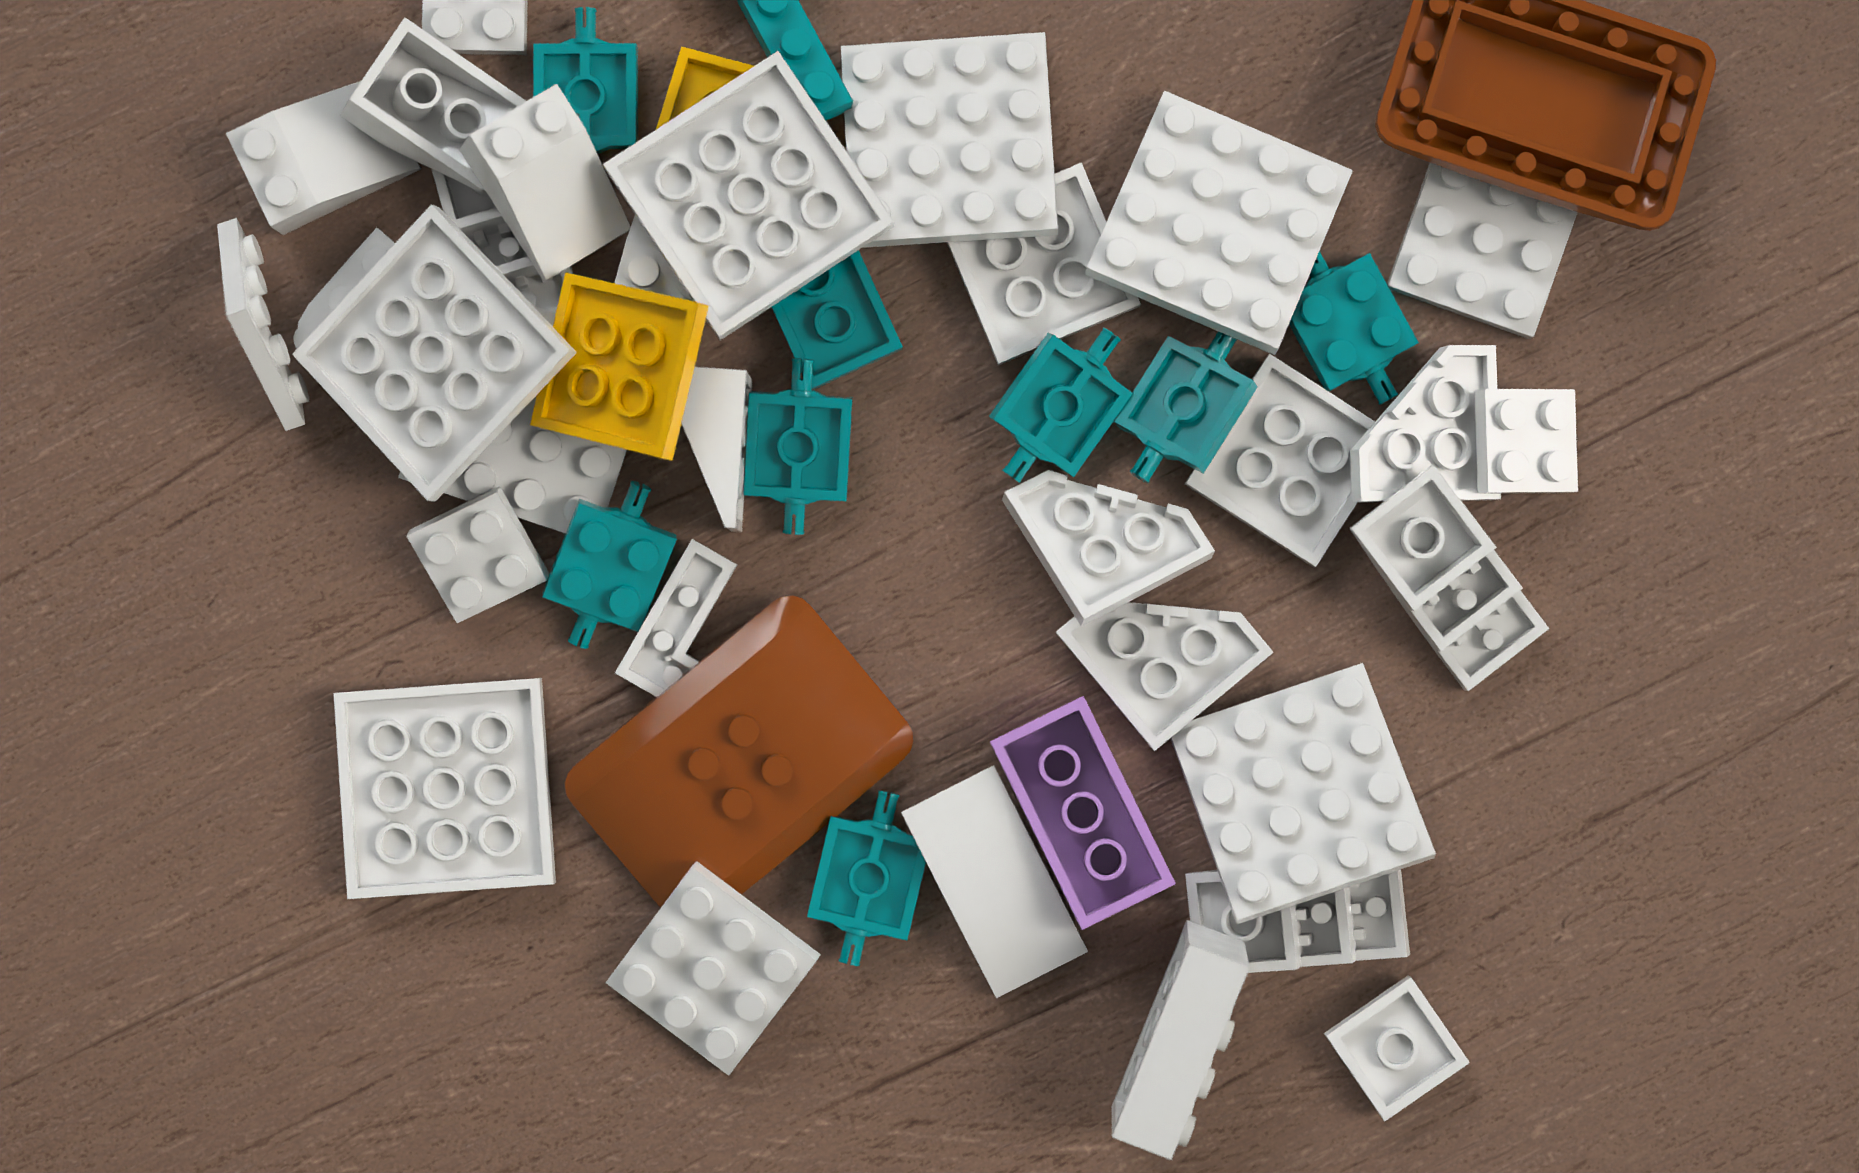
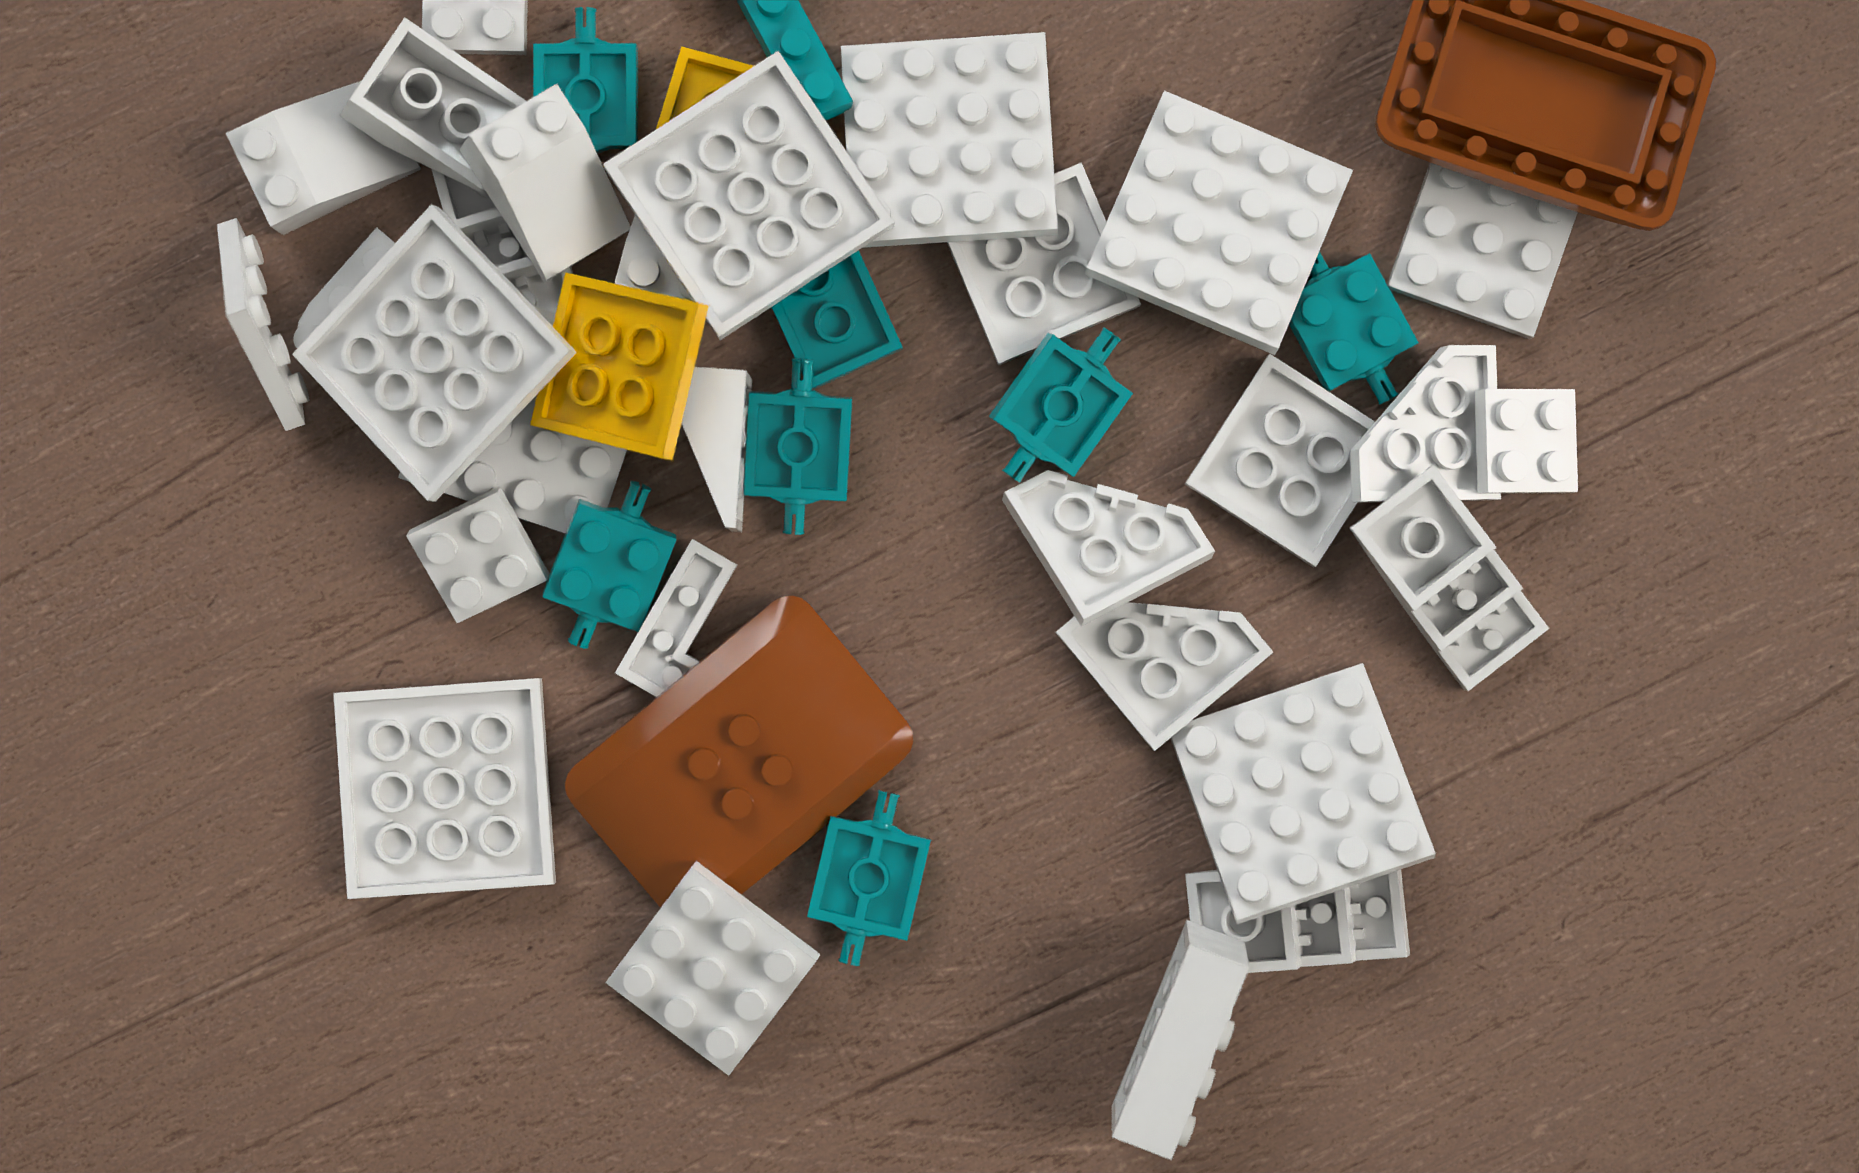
white slope [901,765,1088,998] -> none
lavender brick [990,696,1176,930] -> none
teal plate [1114,331,1258,483] -> none
white plate [1324,975,1470,1121] -> none

